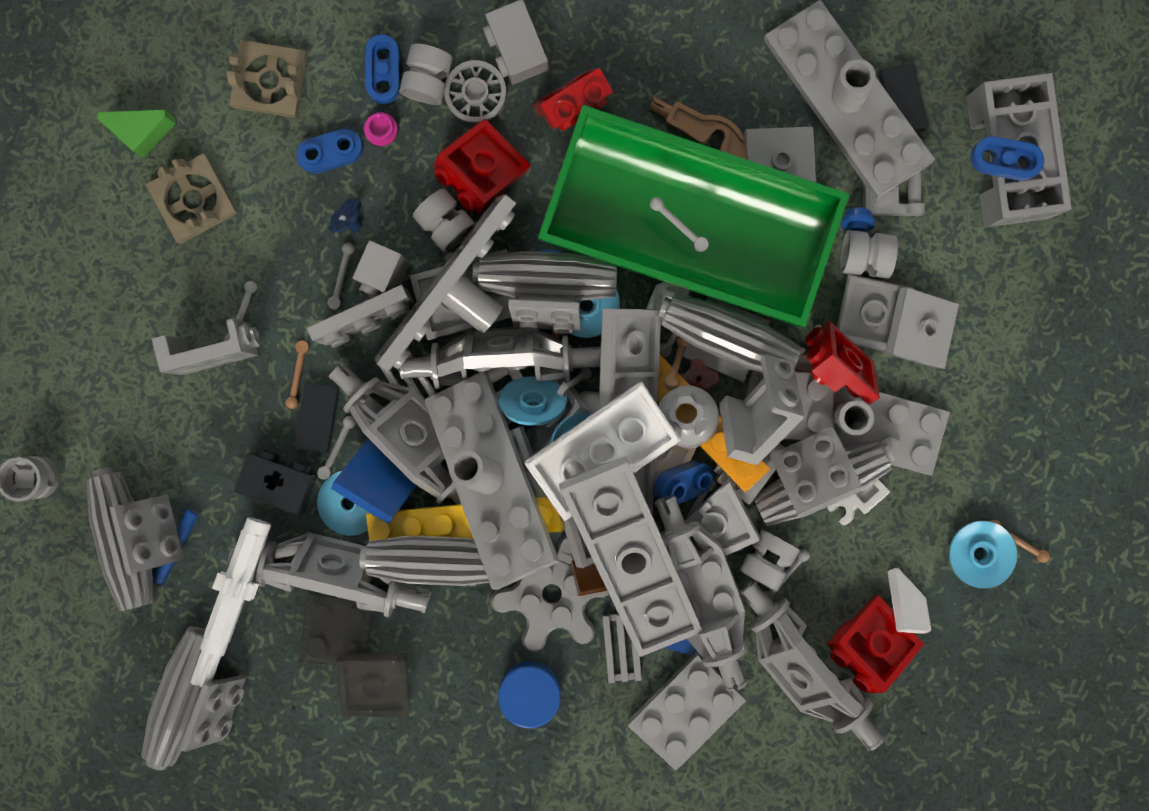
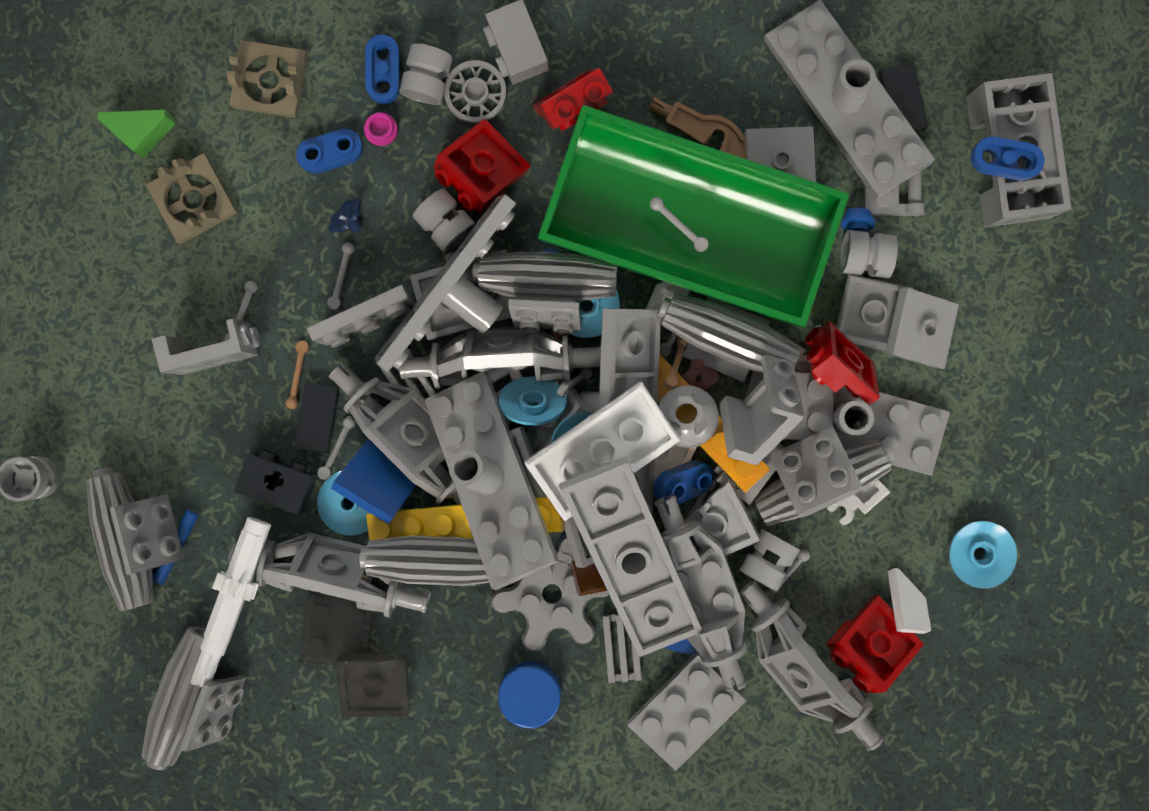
light grey brick [353,240,410,297] -> none
medium nougat hinge [989,520,1050,563] -> none

